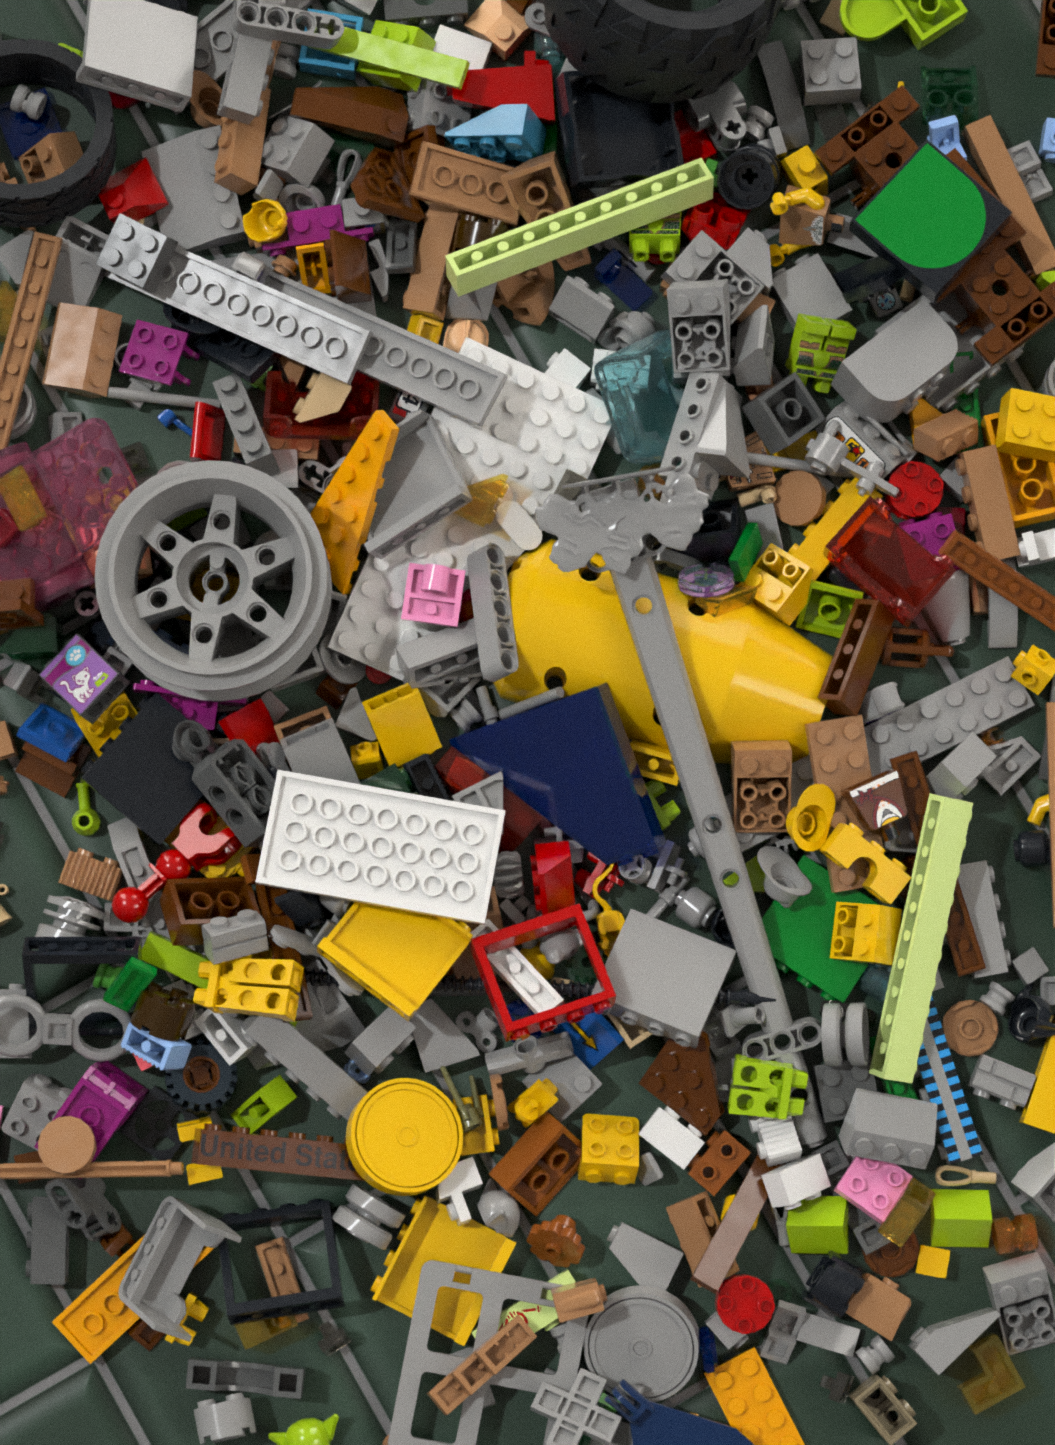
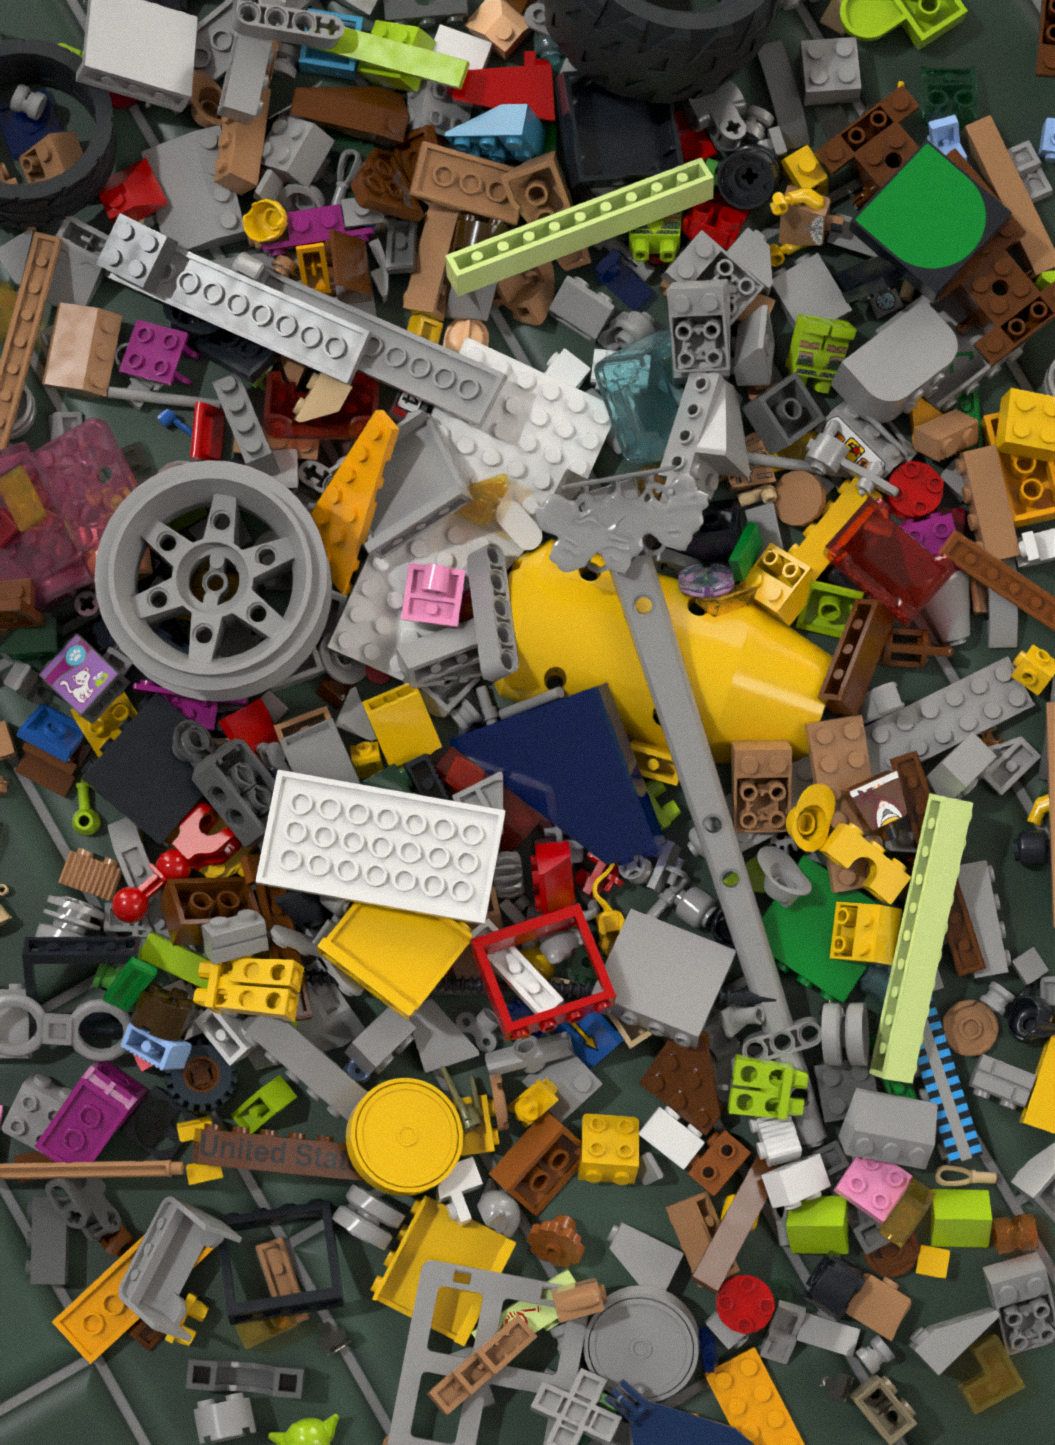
medium nougat tile [38,1116,97,1175] -> none

